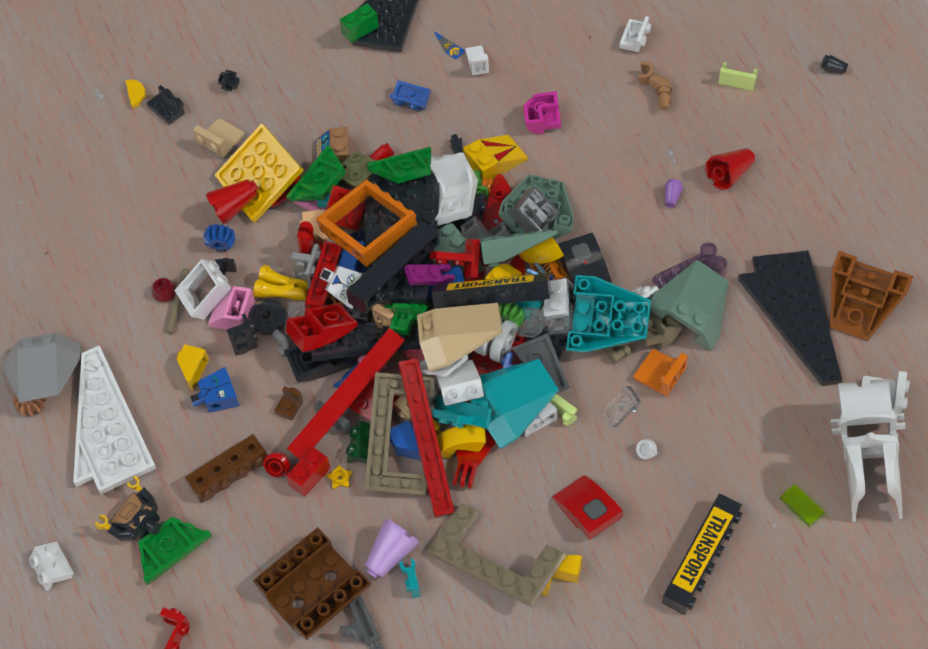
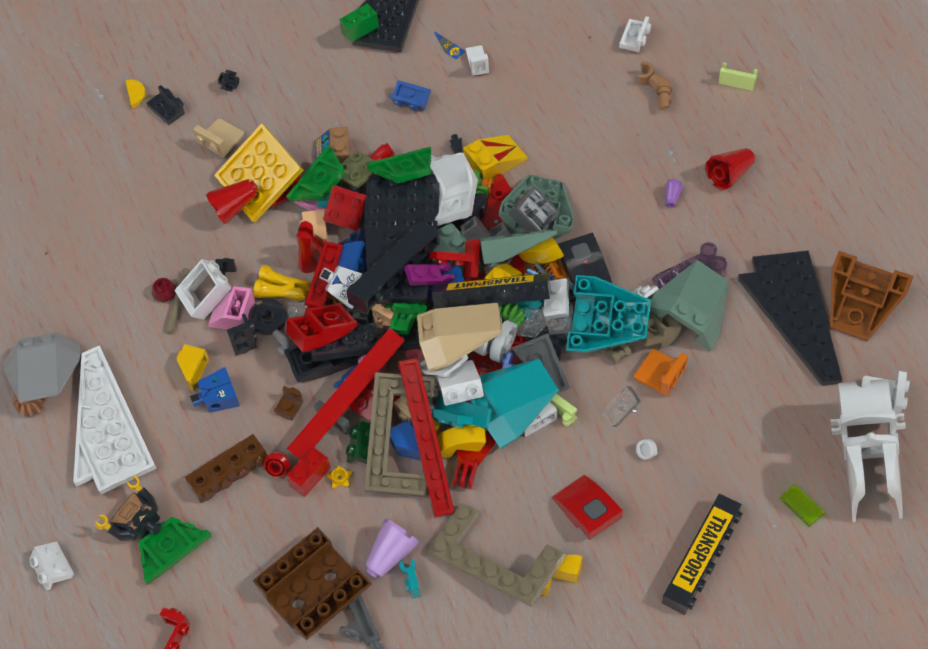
blue gear [203,223,235,251] -> none
light grey bracket [291,243,321,289] -> none
orange window [316,180,417,267] -> none
dark pink brick [524,91,561,134] -> none
black cone [820,54,848,74] -> none

